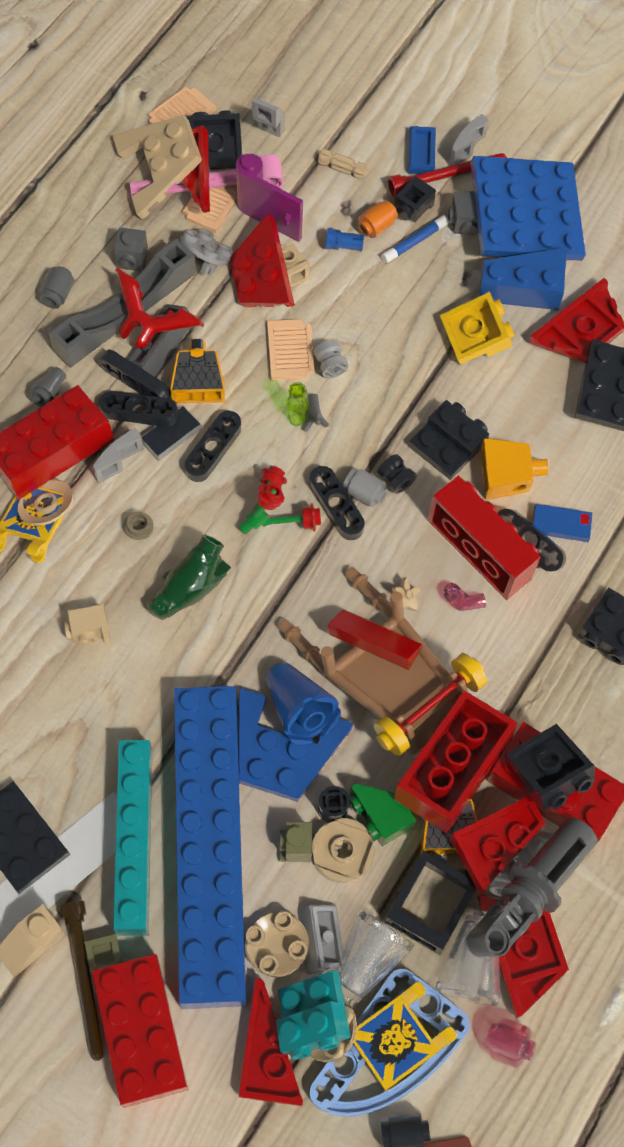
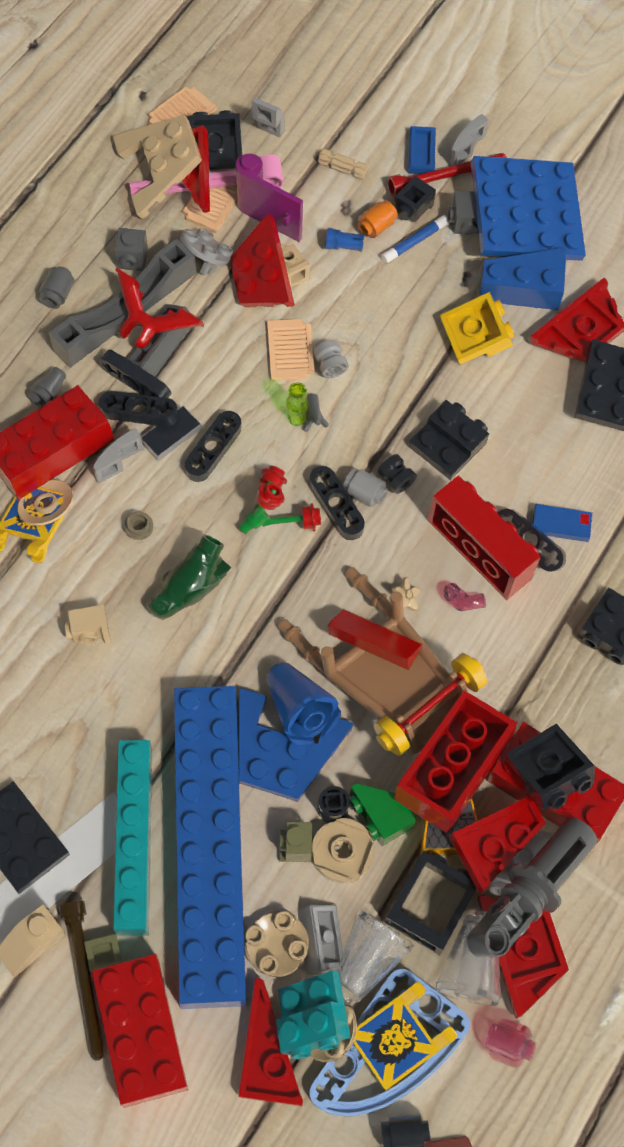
torso [171,339,225,404] -> none
light orange torso [481,439,548,500] -> none

